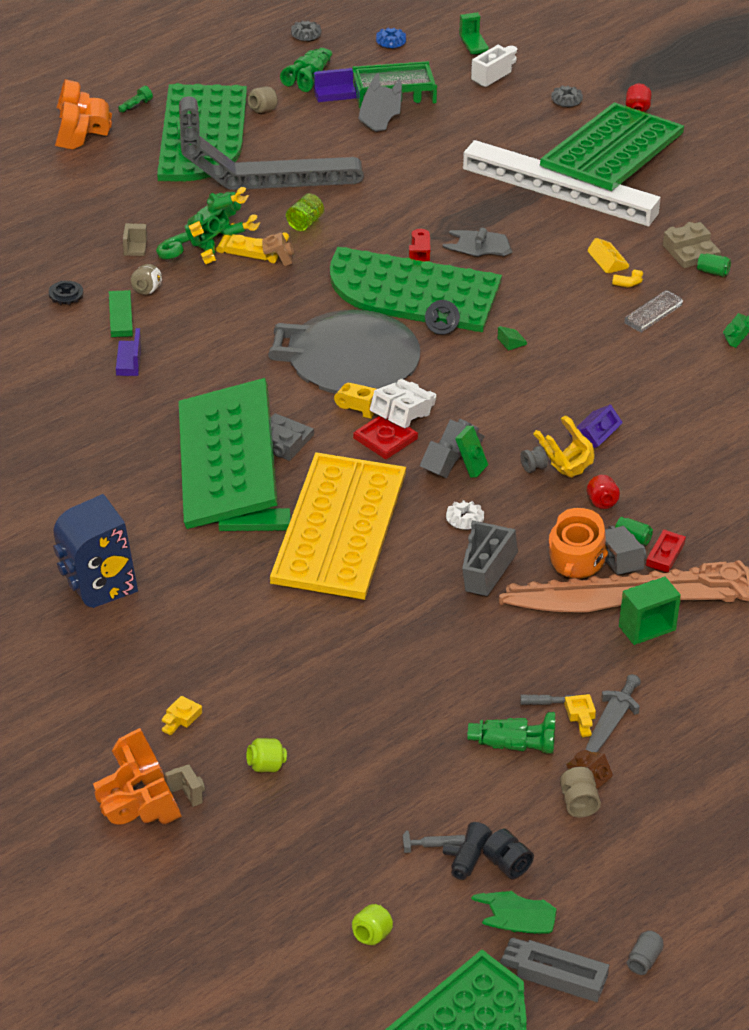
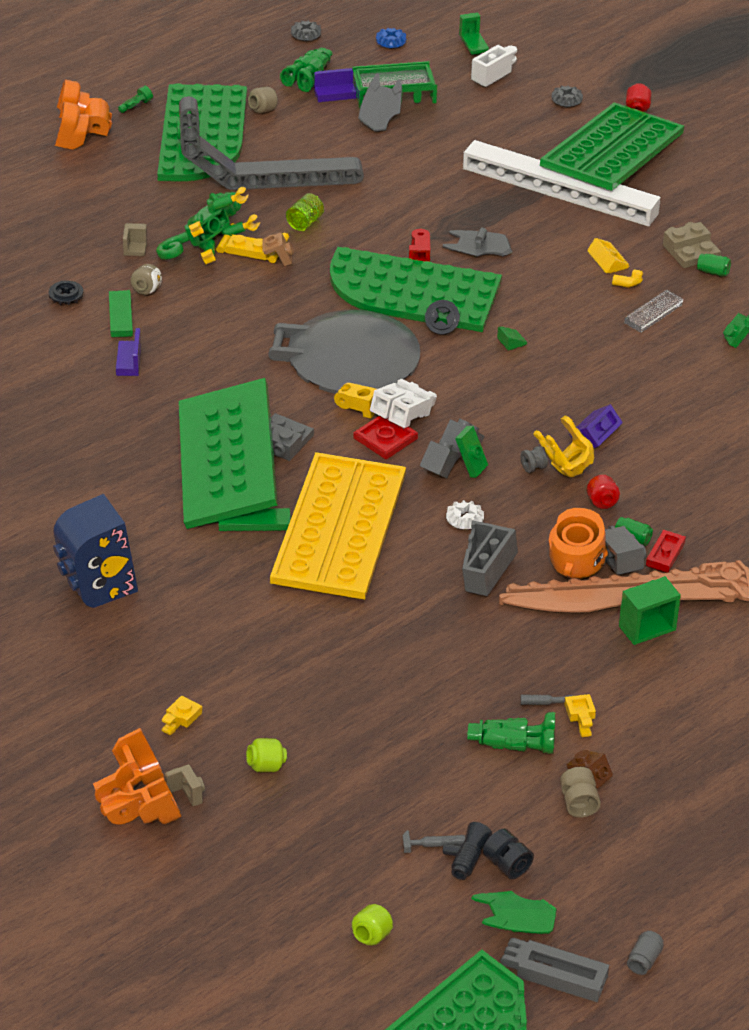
dark grey sword [586,674,641,752] -> none

